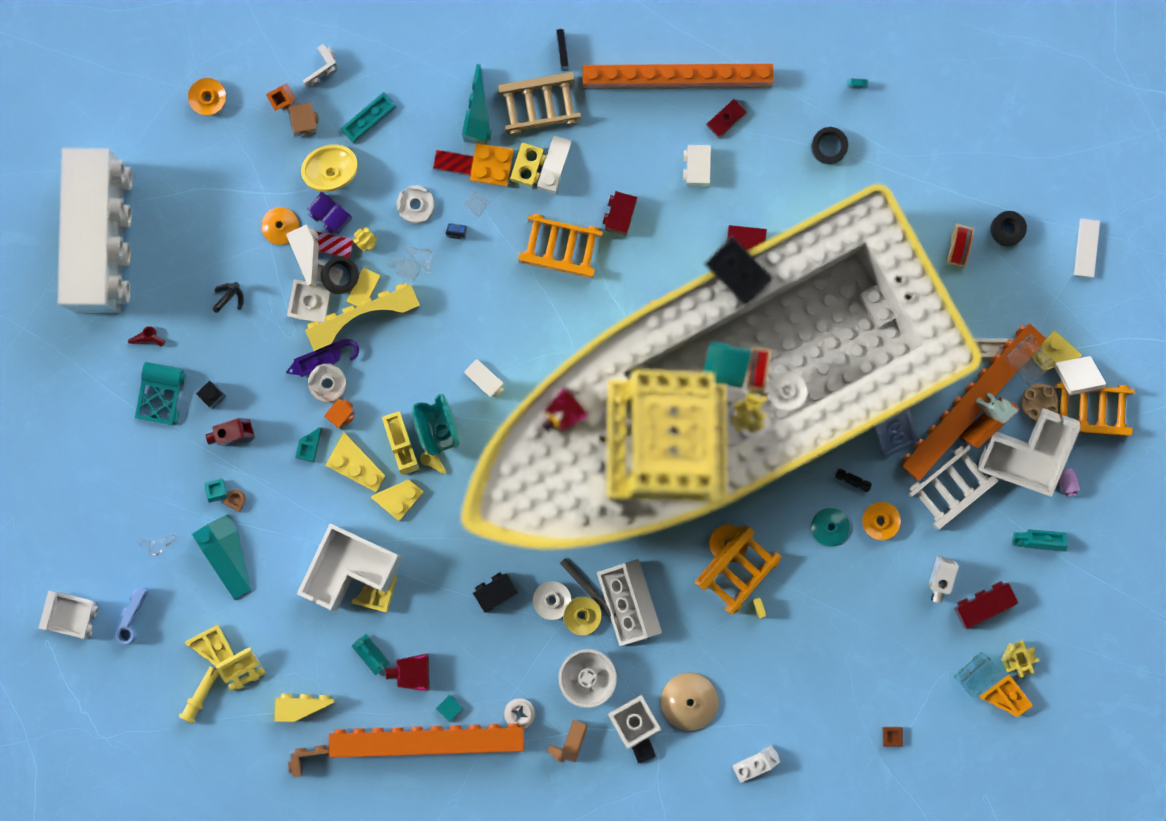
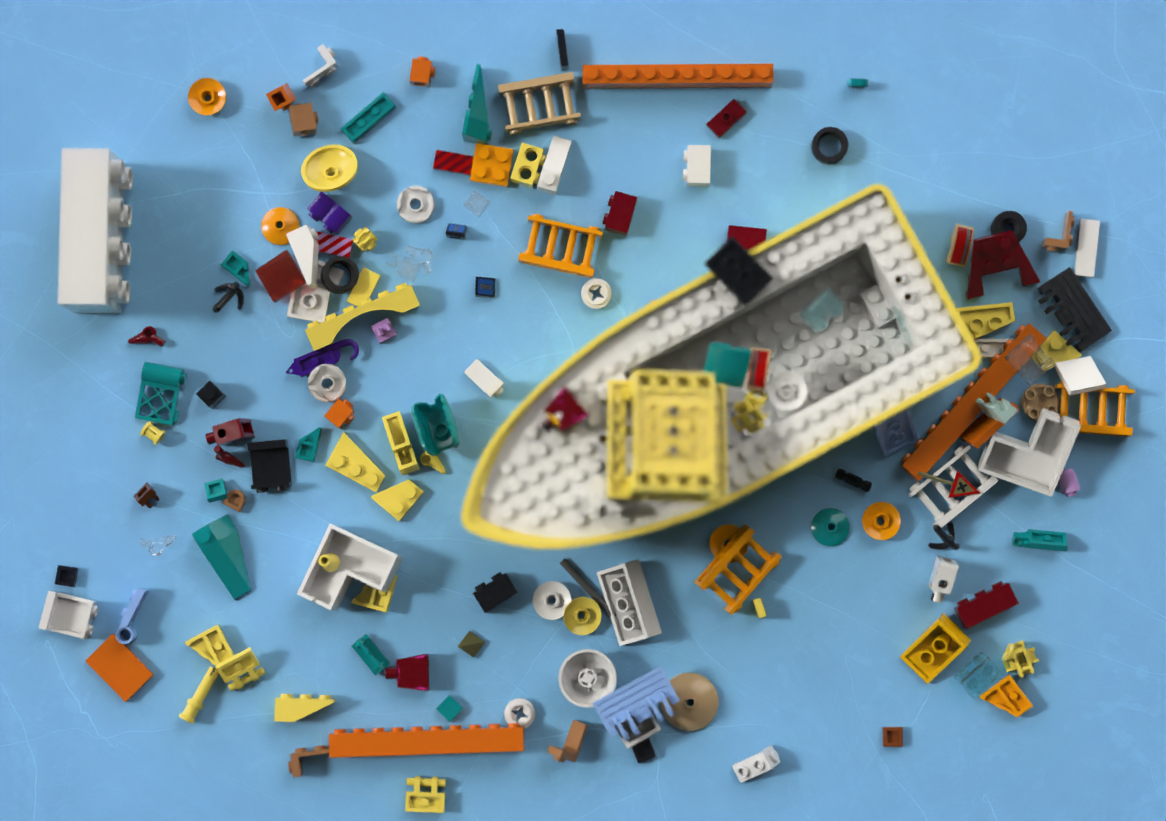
none -> black tile [55,565,78,587]
none -> orange tile [85,633,154,702]
none -> reddish brown tile [134,483,159,508]
none -> light yellow bush [140,421,166,445]
none -> dark red animal [214,445,245,468]
none -> teal tile [221,250,250,287]
none -> black panel [247,439,292,493]
none -> clear red tile [255,250,306,303]
none -> light yellow cone [319,553,340,572]
none -> lavender tile [371,318,397,344]
none -> light yellow plate [405,776,446,813]
none -> orange brick [410,57,435,87]
none -> olive slope [458,631,485,658]
none -> slope [475,277,495,298]
none -> white gear [581,278,612,309]
none -> light blue hinge [593,666,680,741]
none -> clear light blue bracket [798,287,845,332]
none -> yellow slope [900,613,971,684]
none -> piece [918,470,980,498]
none -> black piece [928,521,960,550]
none -> light yellow wing [956,302,1015,340]
none -> dark red wing [966,230,1040,299]
none -> black hinge [1037,267,1112,352]
none -> medium nougat bracket [1042,211,1075,253]

